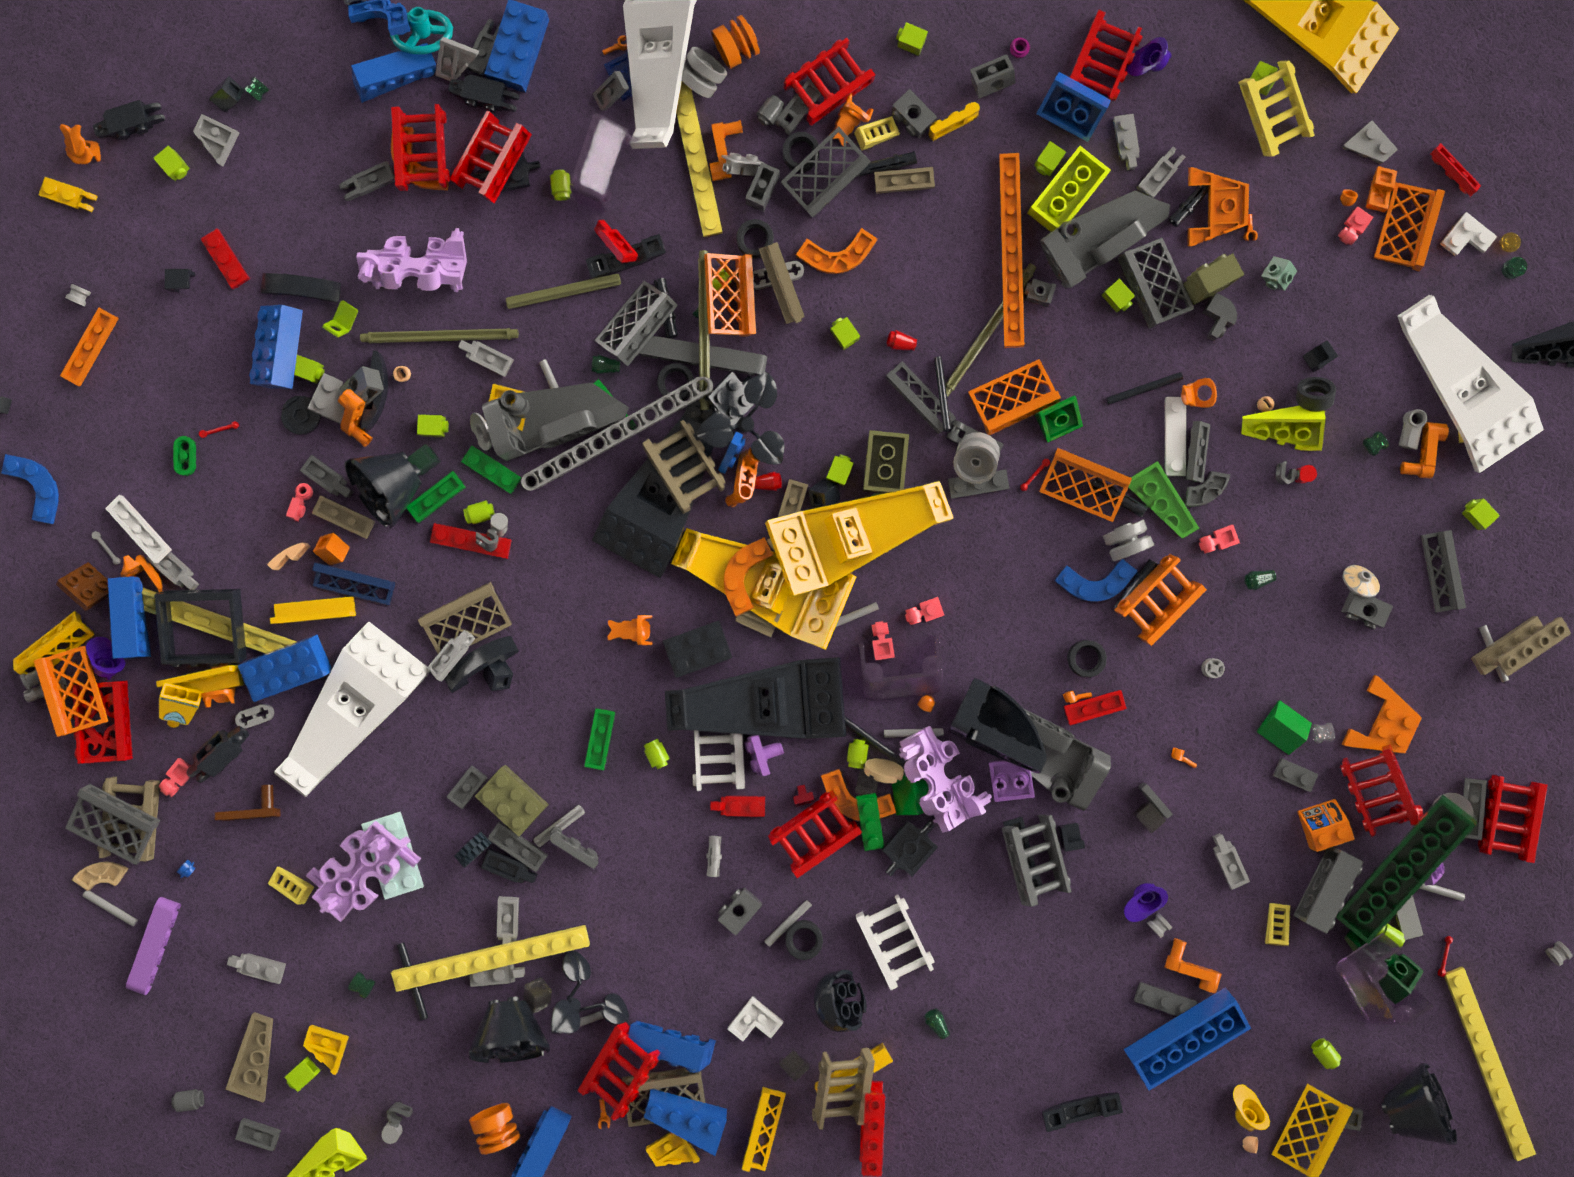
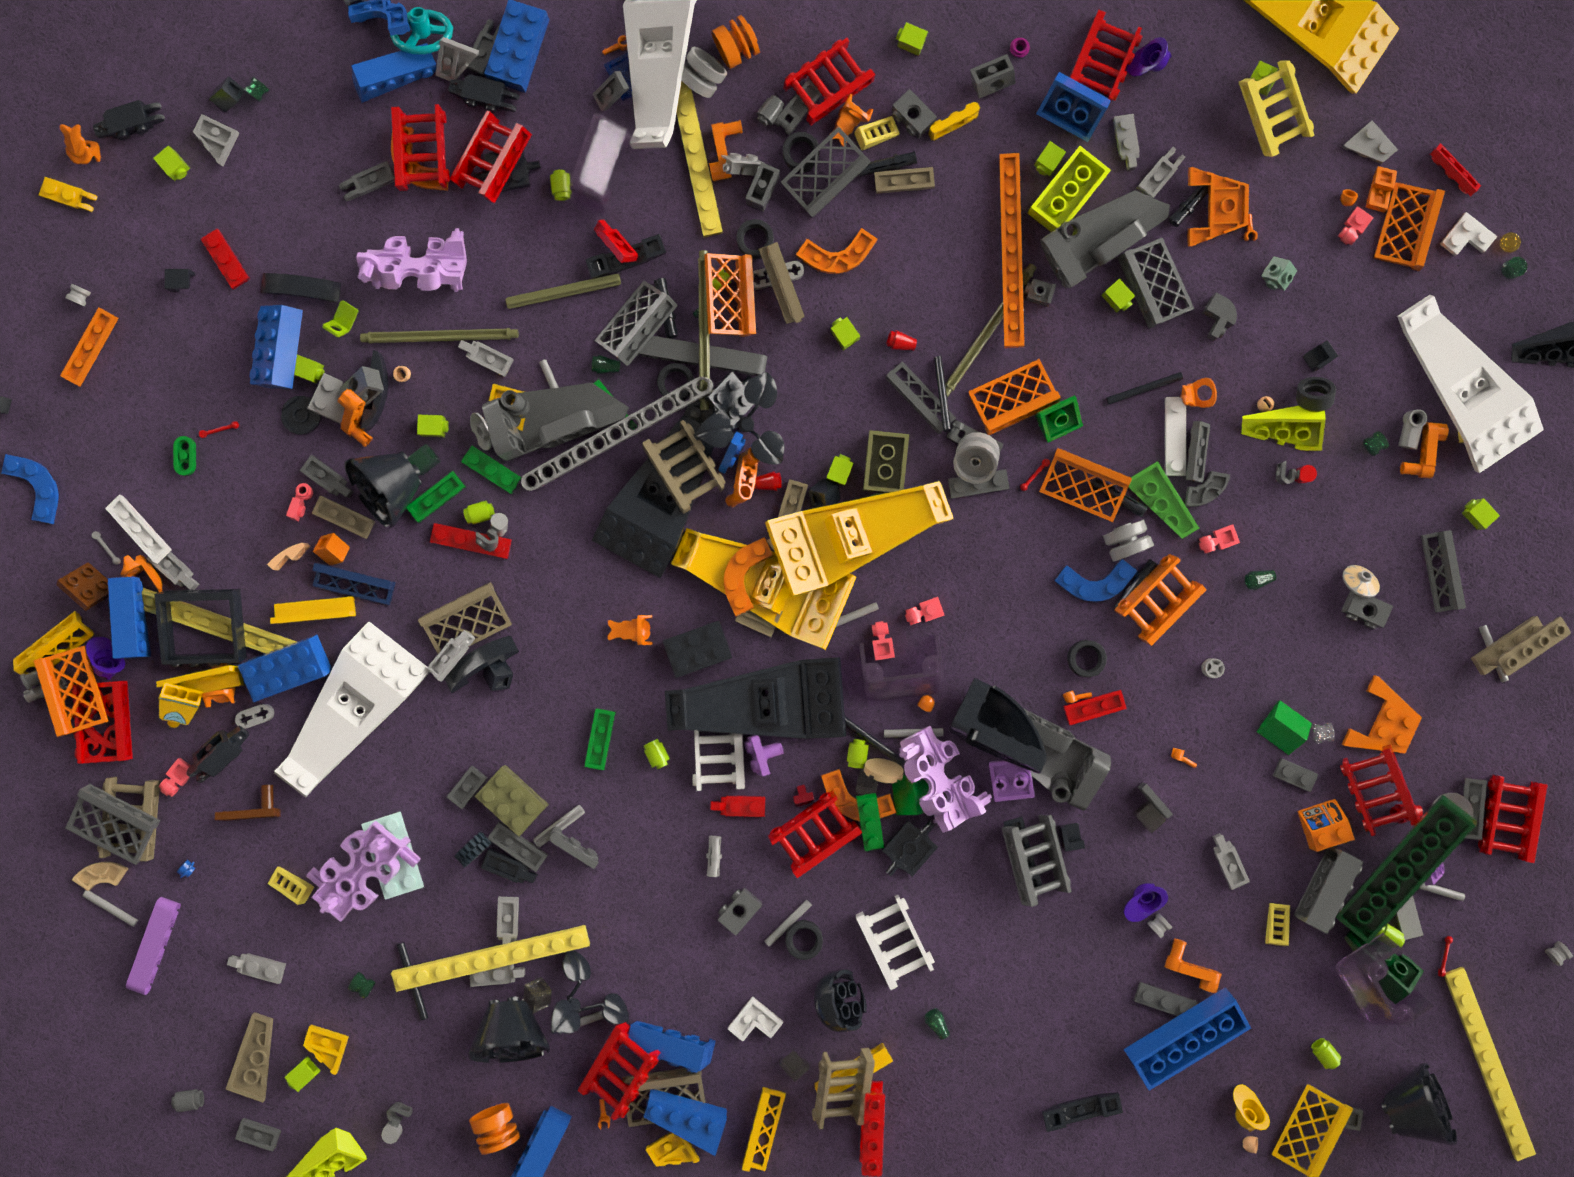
olive brick [1184,254,1244,305] -> none

